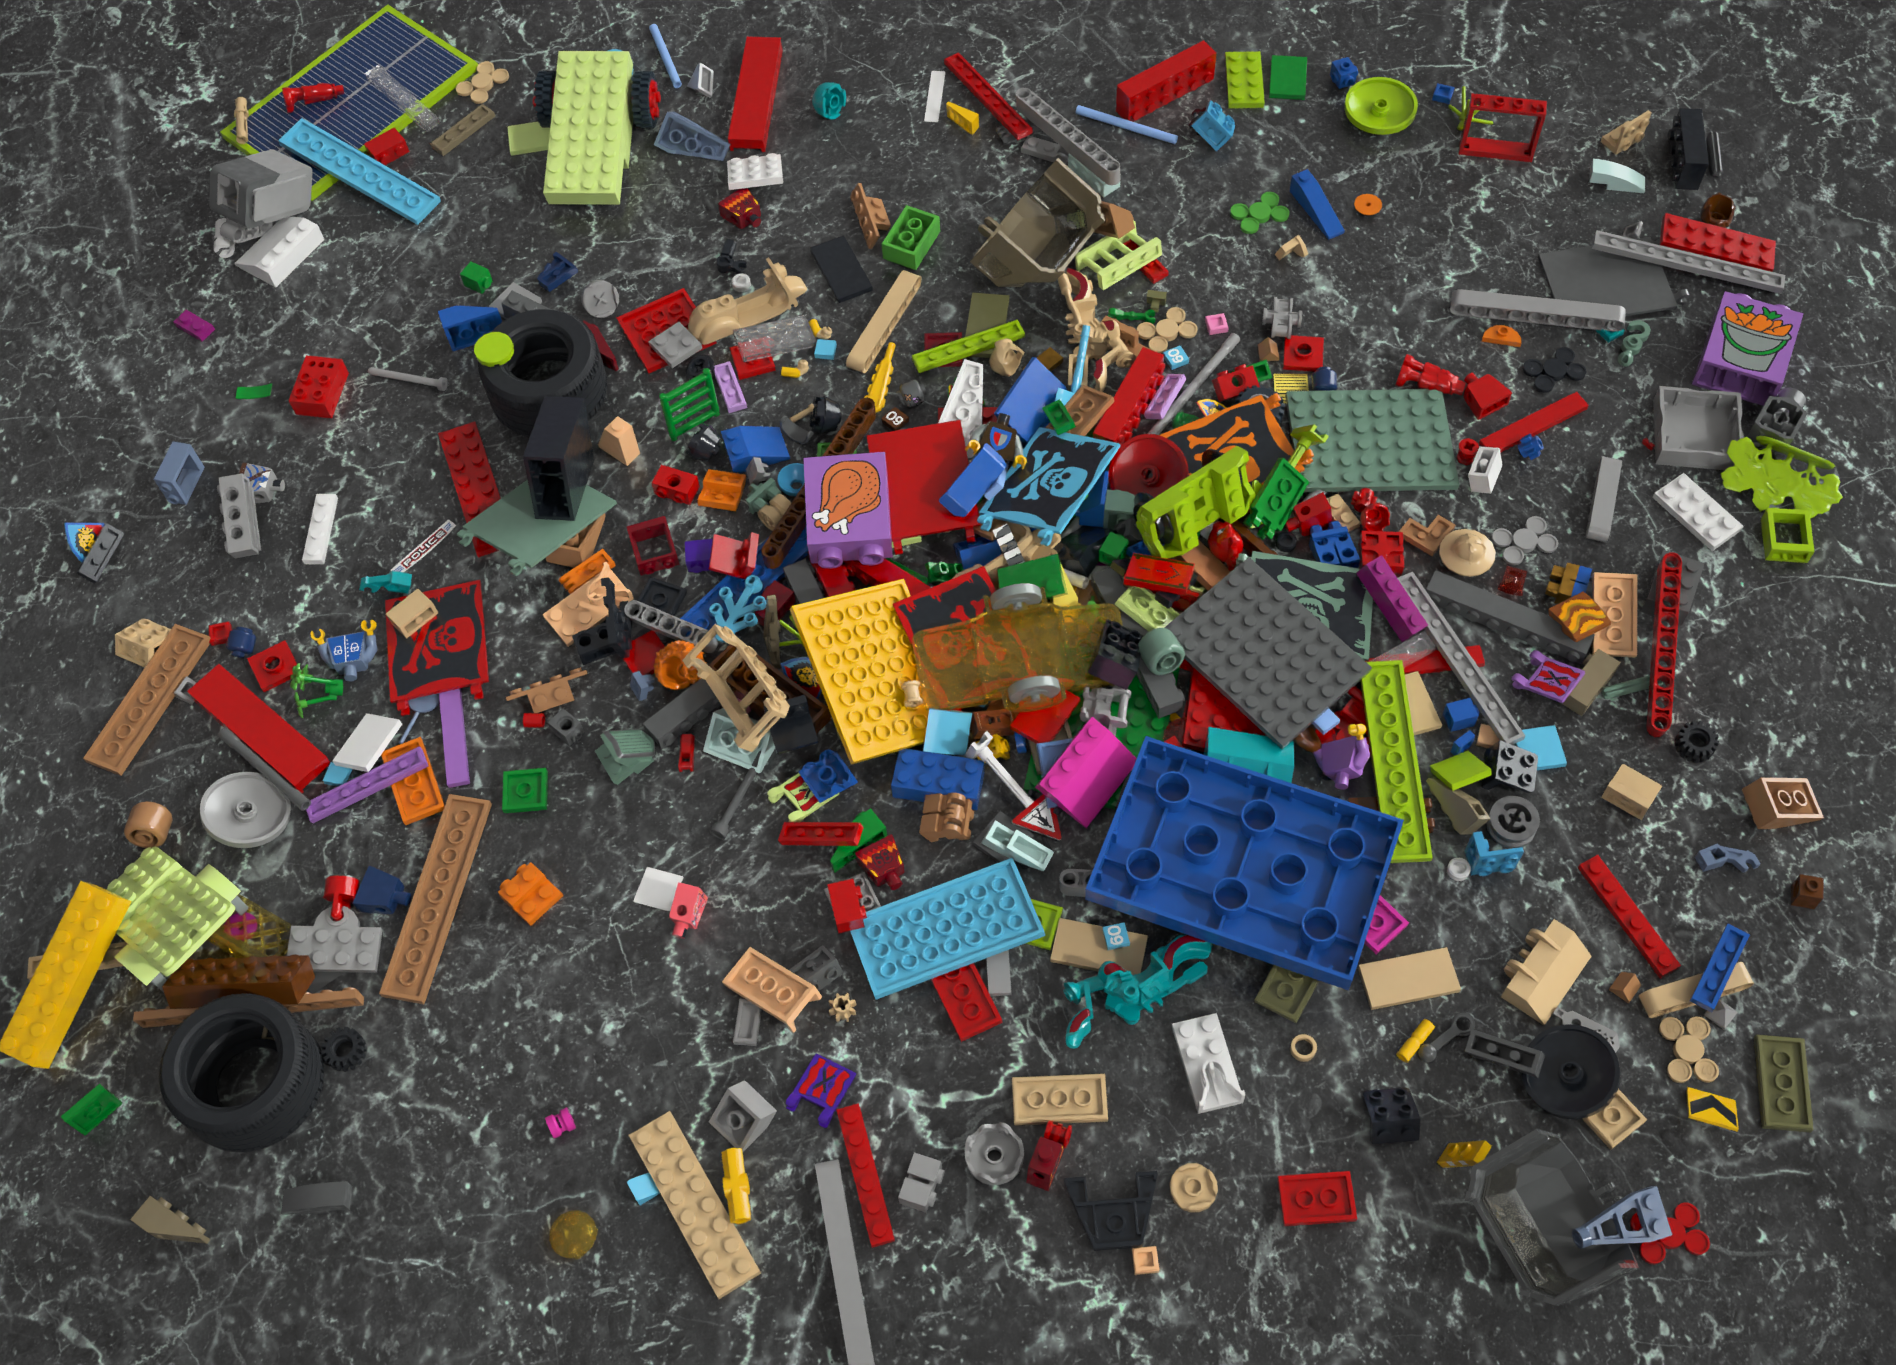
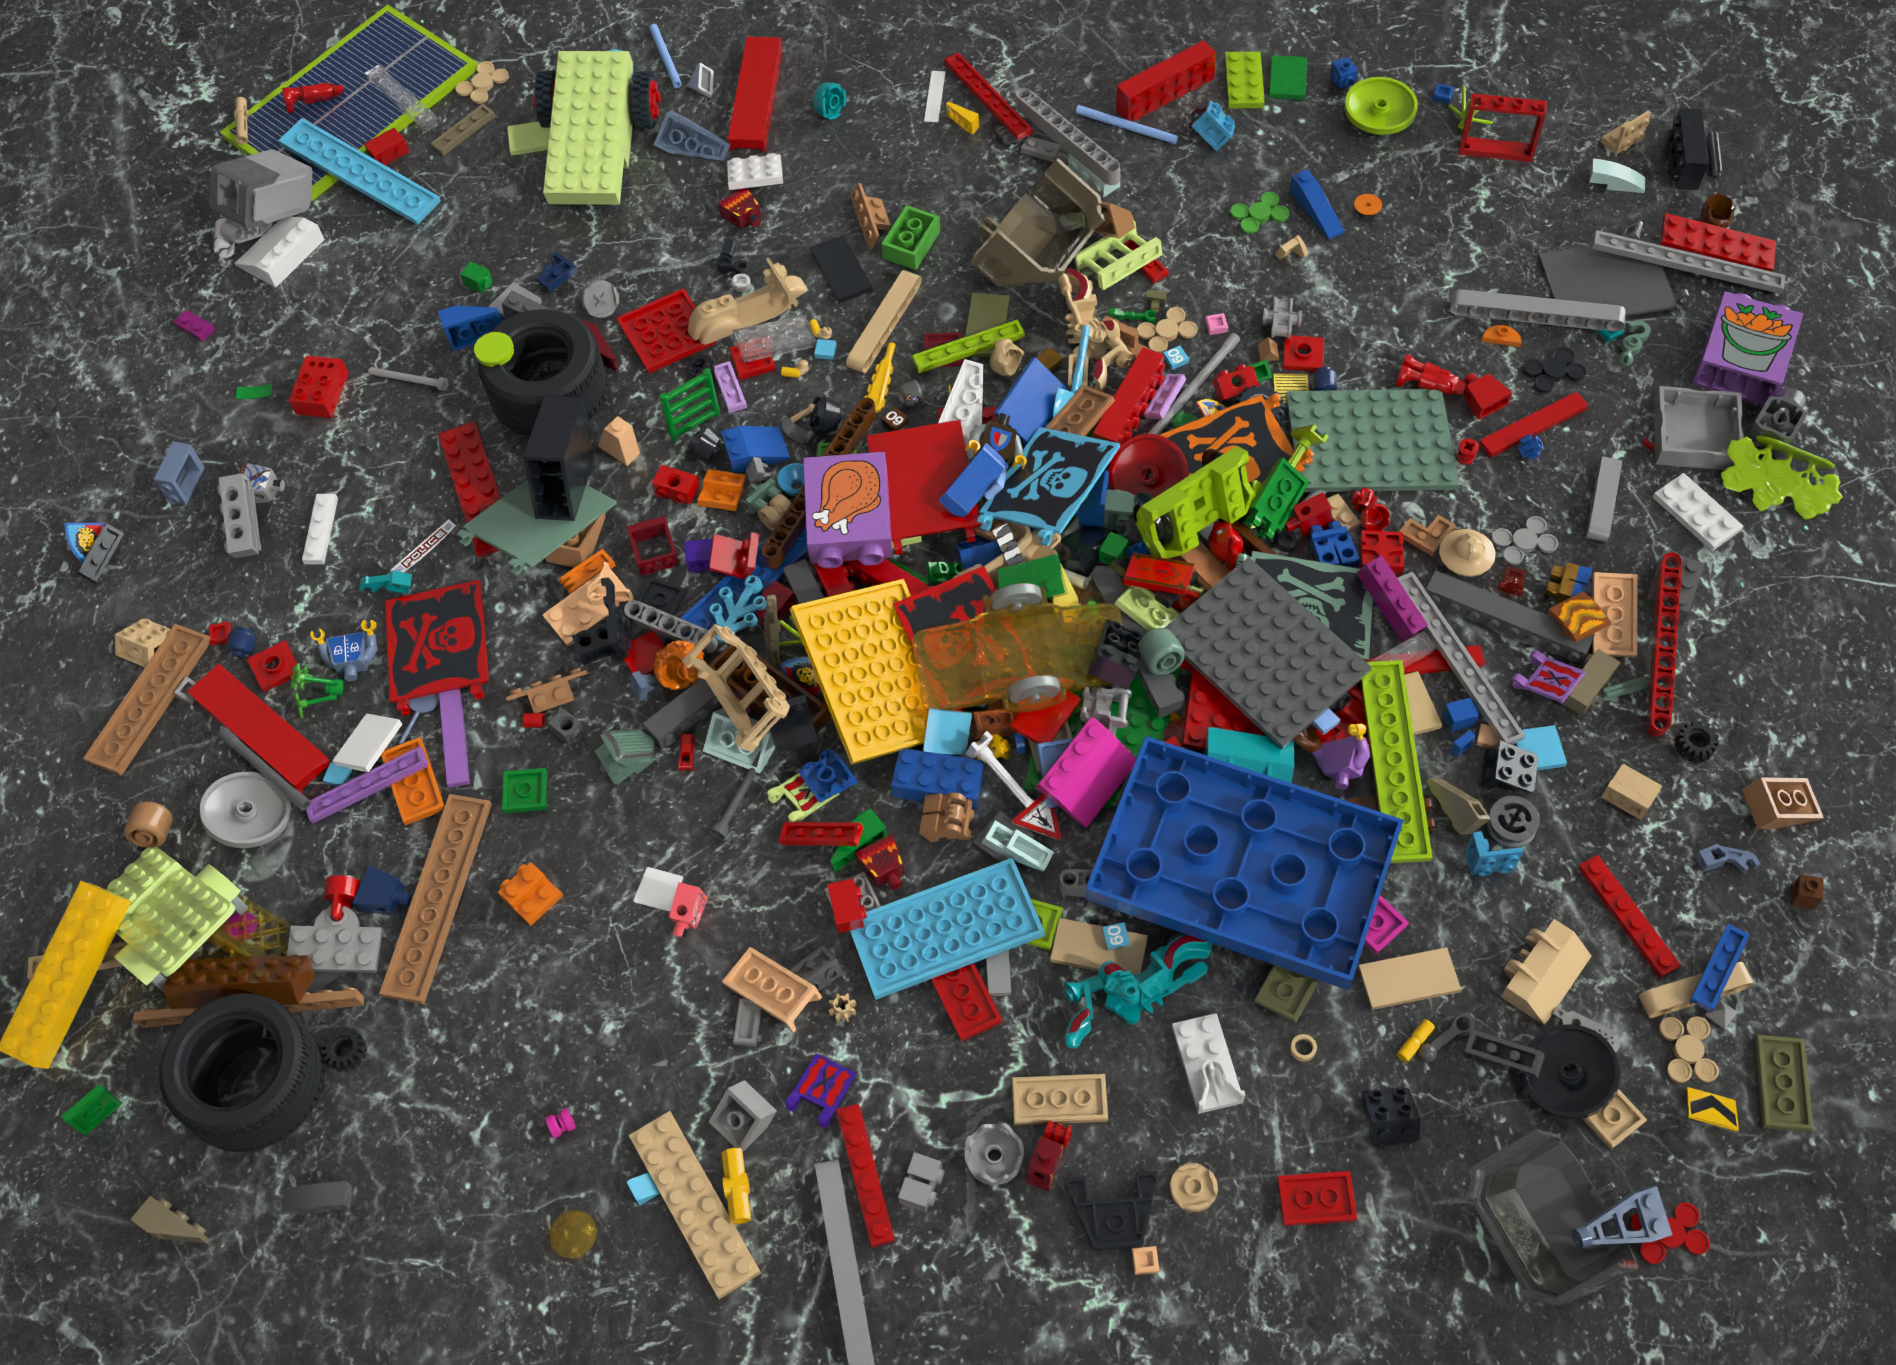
tan brick [386,589,438,639] -> none
light grey plate [649,322,702,368] -> none
tan bush [901,680,923,707] -> none
green plate [1042,399,1076,435] -> none
lime tile [1430,751,1492,791] -> none
yellow plate [1437,1140,1492,1168] -> none
white tile [1447,858,1471,881] -> none
white brick [1468,446,1502,494] -> none
medium nougat slope [1609,972,1641,1003] -> none
lime window [1761,507,1814,563] -> none

